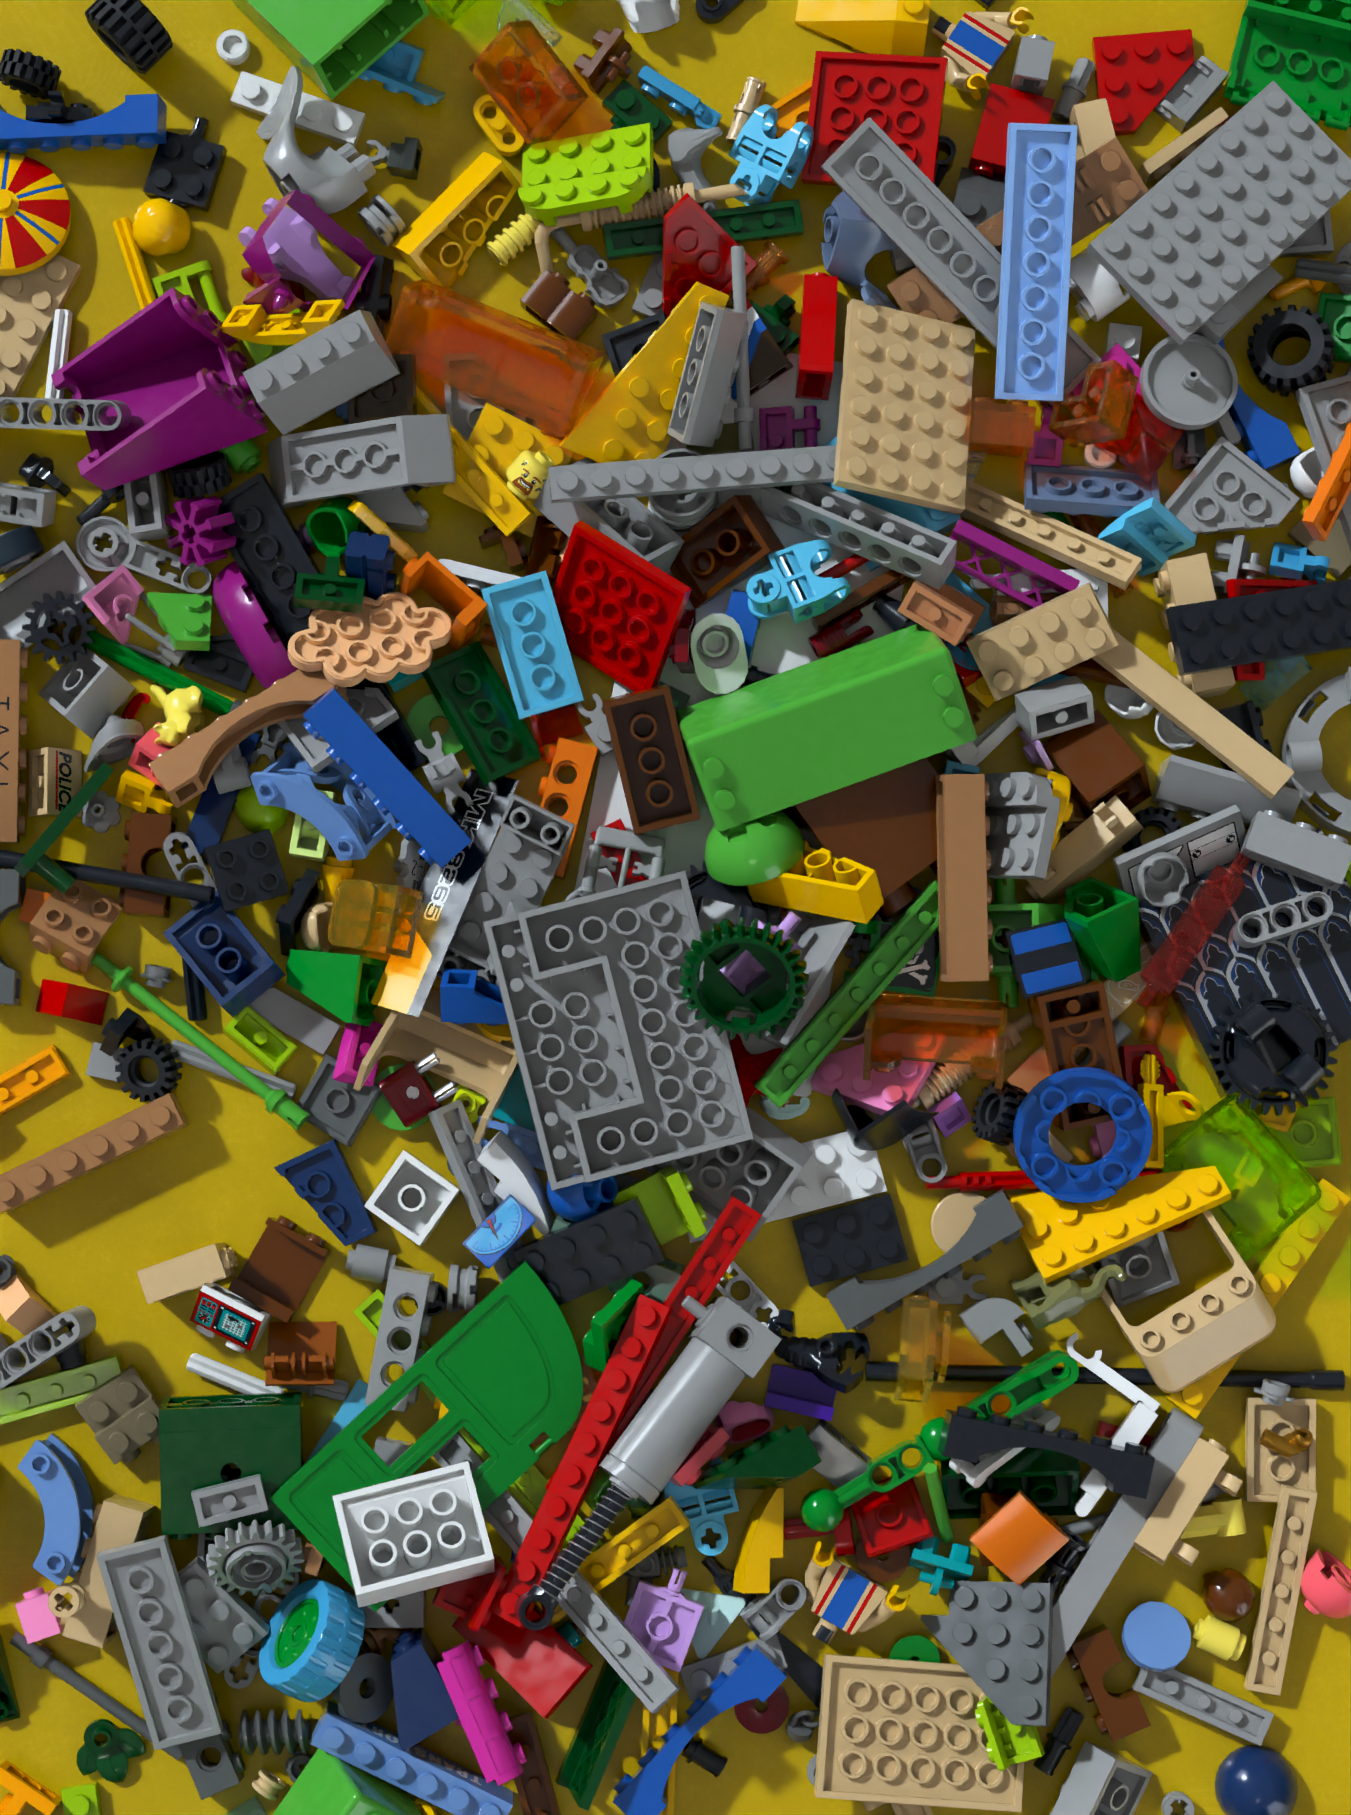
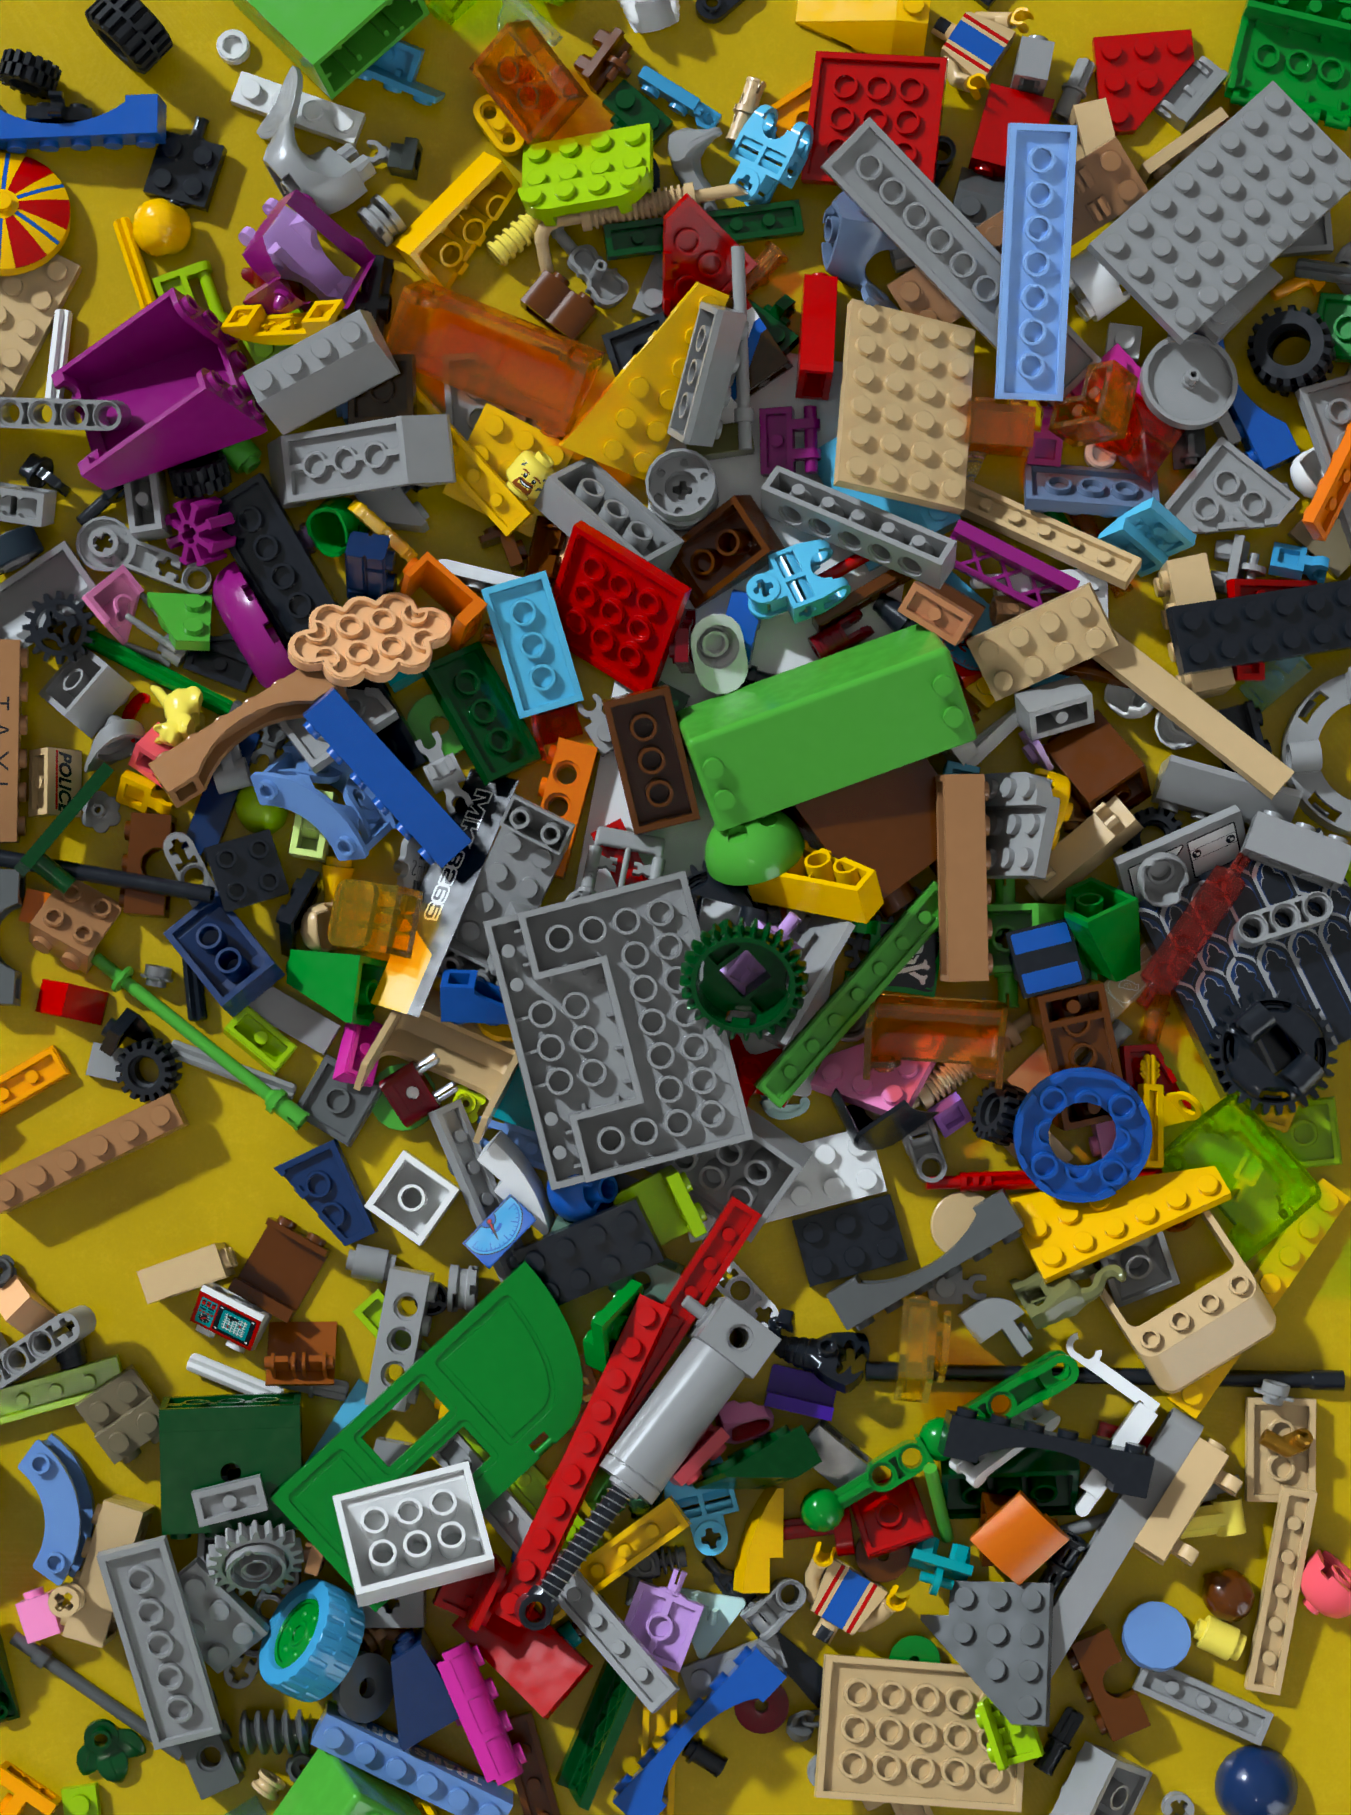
dark green hinge [294,556,365,613] -> none
light grey plate [548,445,836,504] -> none

